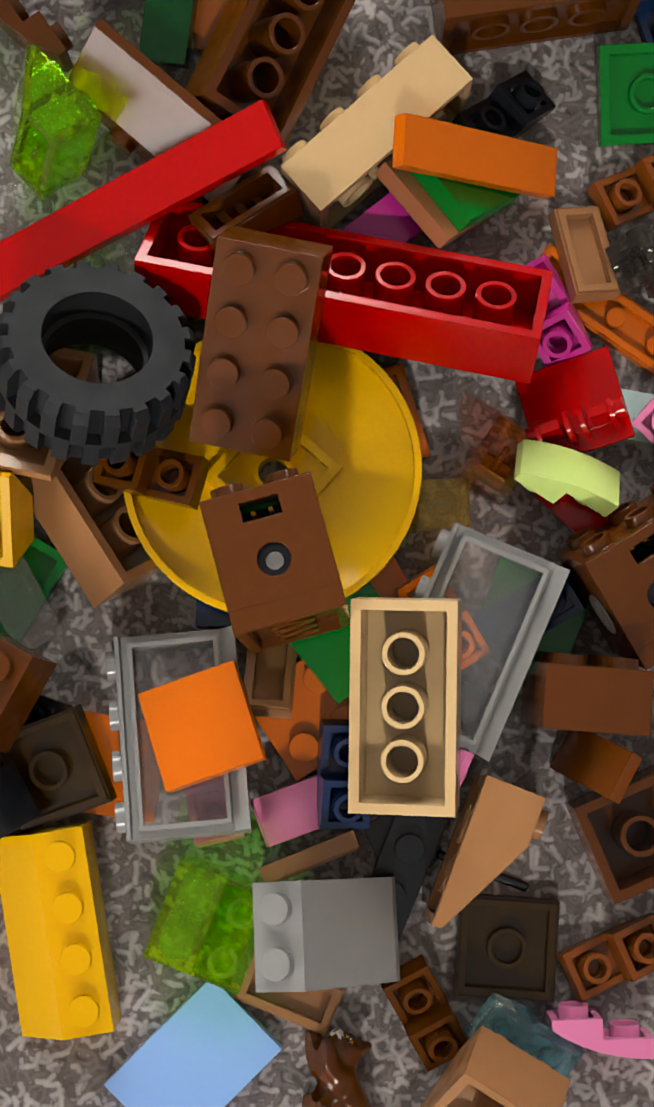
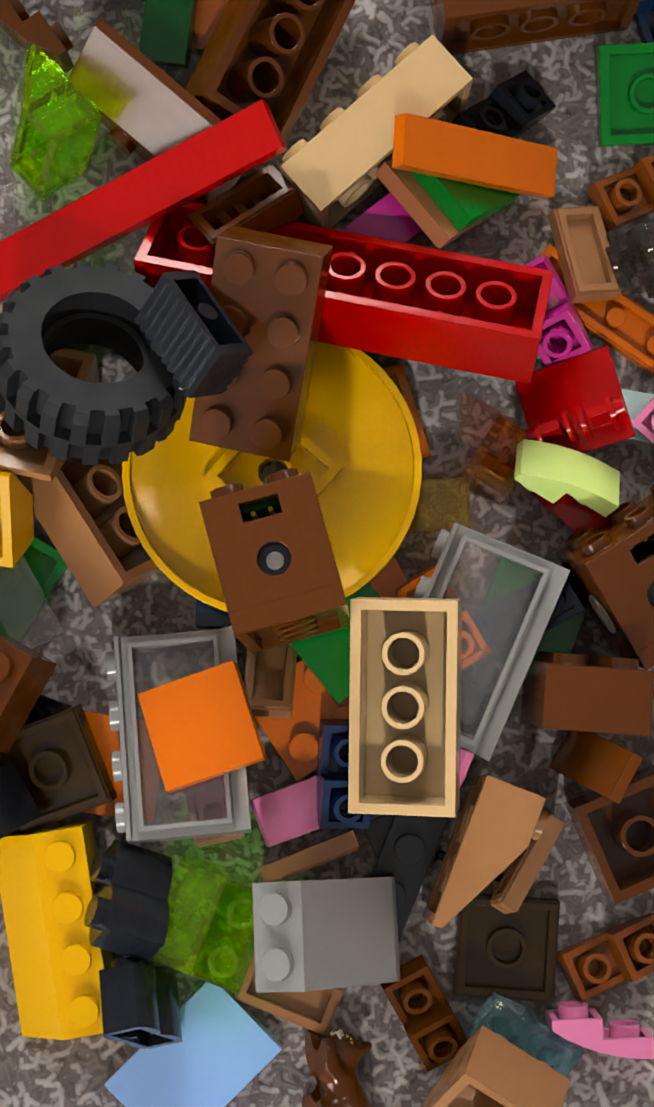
reddish brown slope [92,446,211,510] -> none
none -> black brick [84,839,172,962]
none -> black brick [99,957,182,1049]
none -> black brick [134,270,254,398]
none -> medium nougat tile [490,814,566,914]

